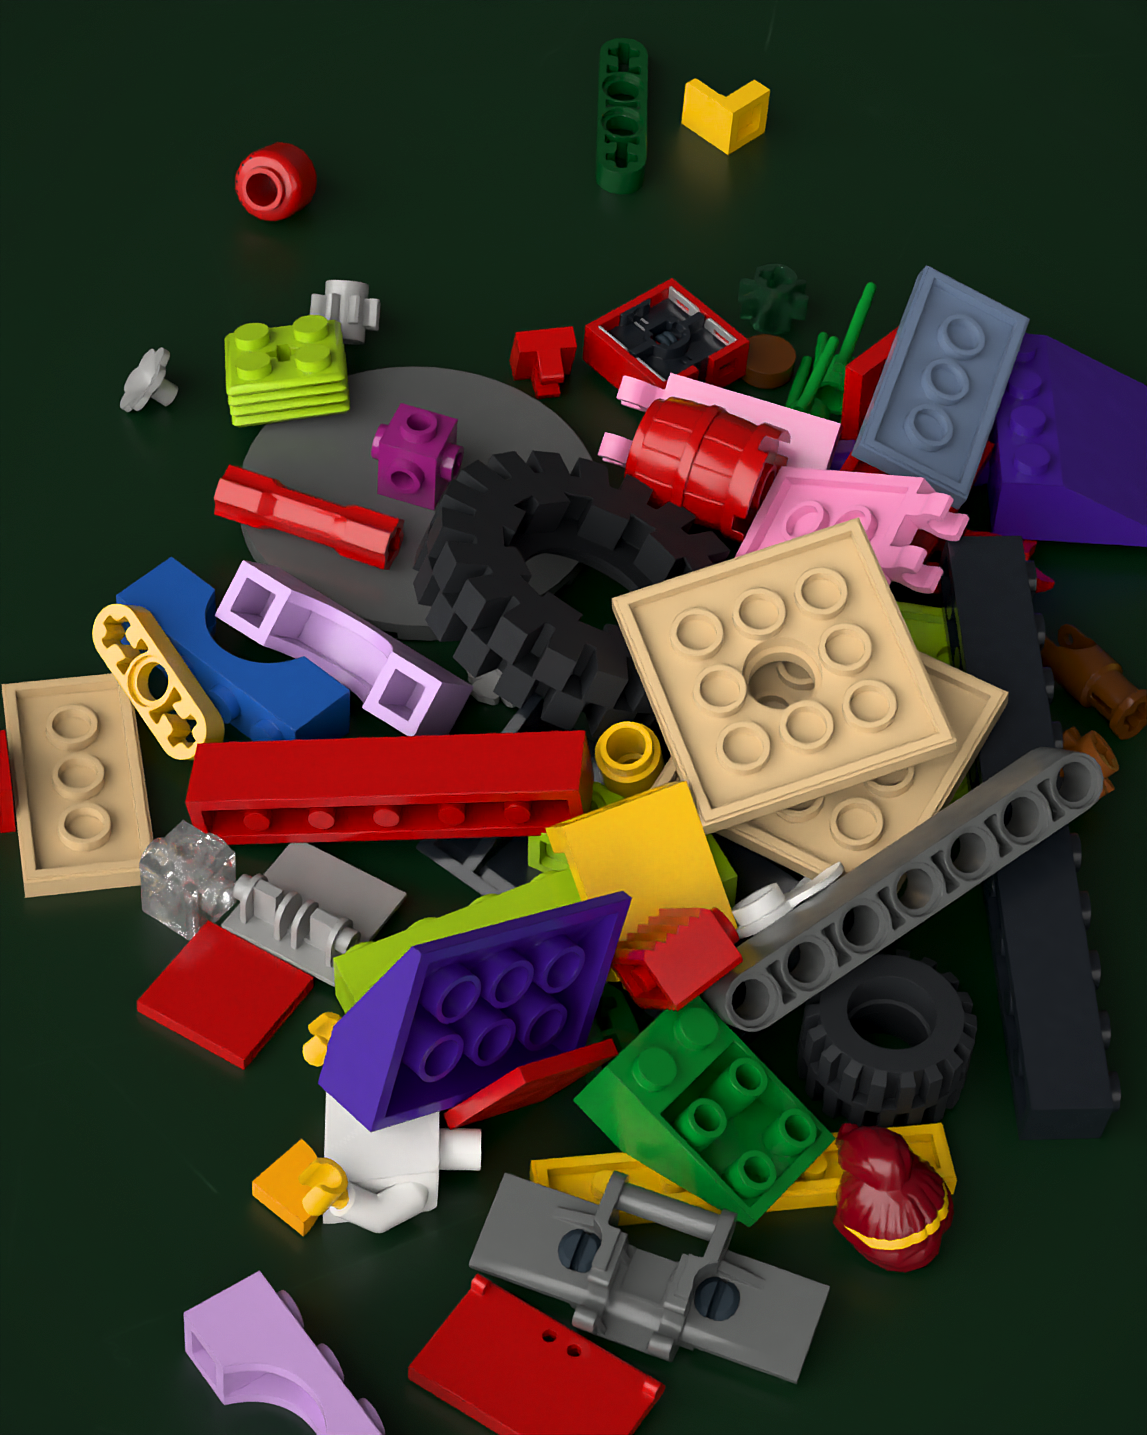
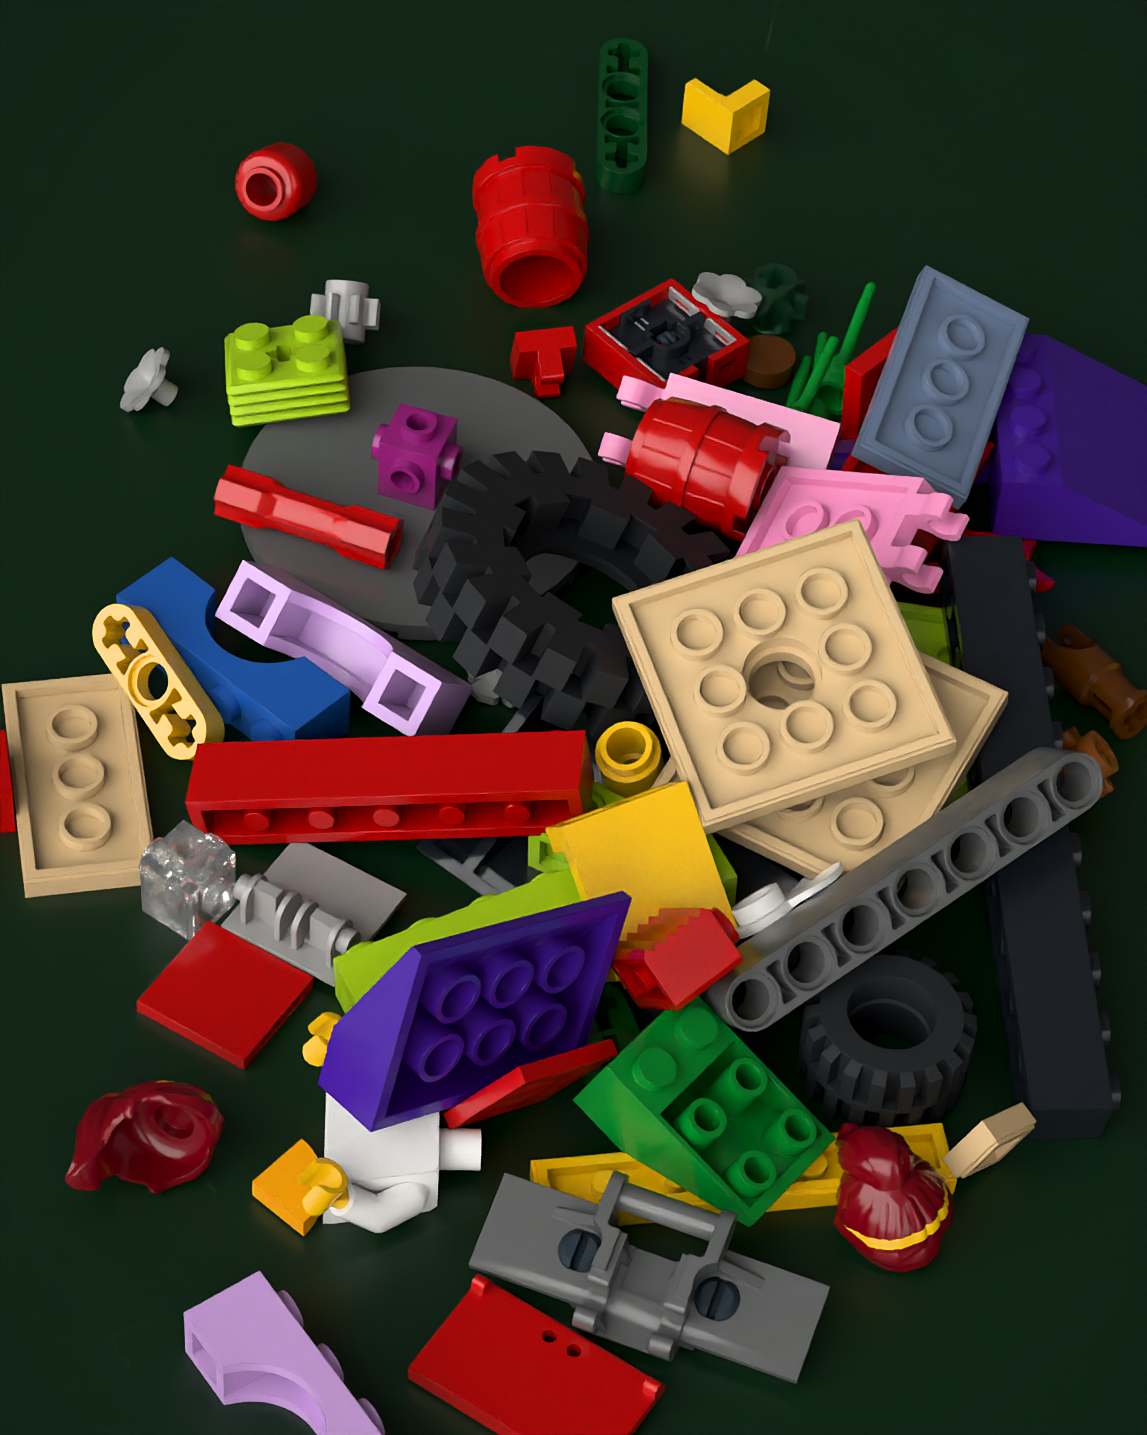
none -> dark red hair [64,1079,225,1194]
none -> red piece [472,146,590,308]
none -> light grey plant [692,272,762,324]
none -> tan tile [942,1102,1037,1179]

